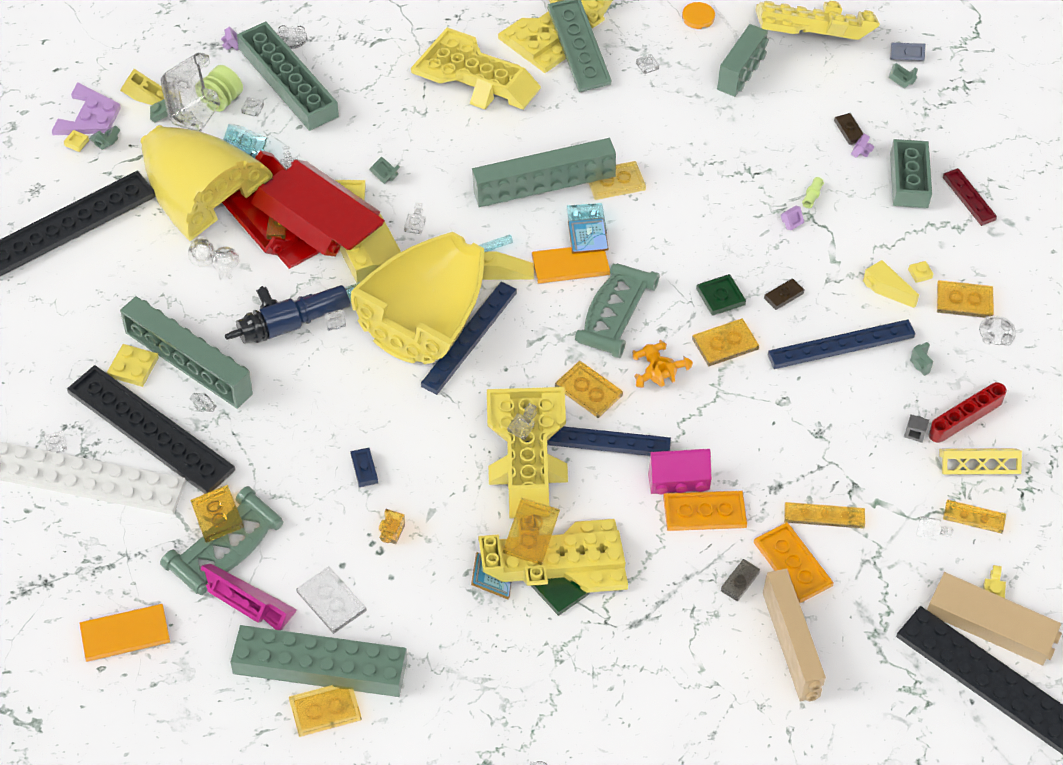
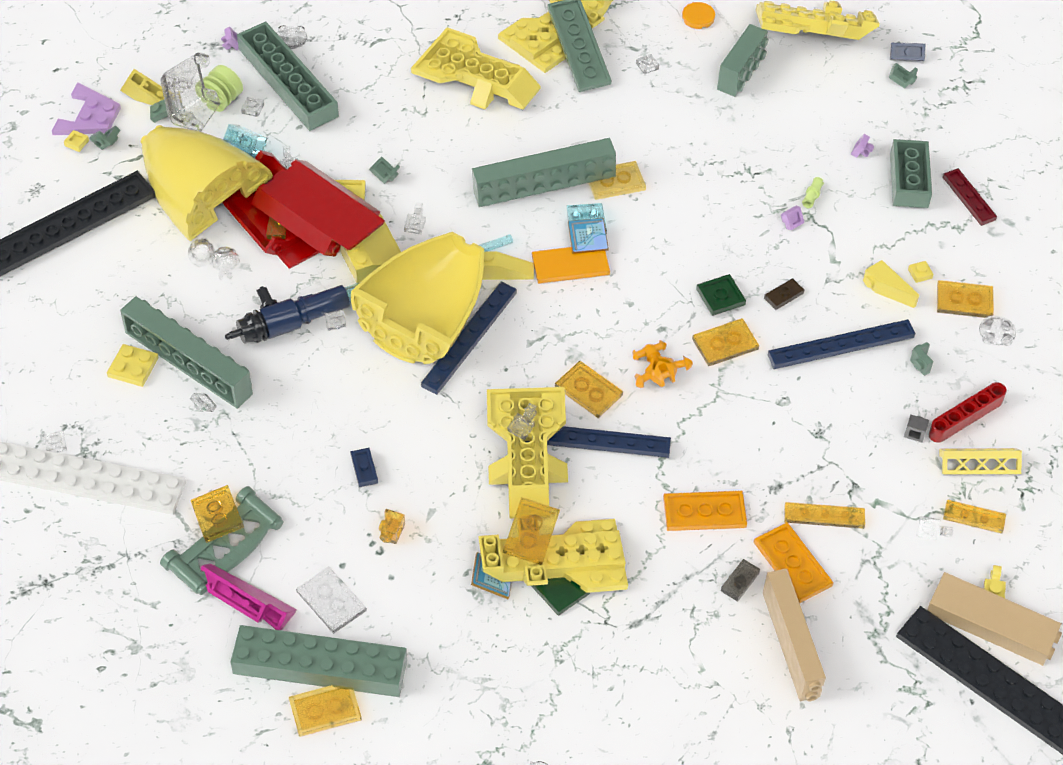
black plate [67,365,235,496] -> none
light orange tile [79,603,170,662] -> none
sand green piece [575,263,660,358] -> none
dark pink slope [648,449,712,495] -> none
dark brown plate [834,113,864,145] -> none

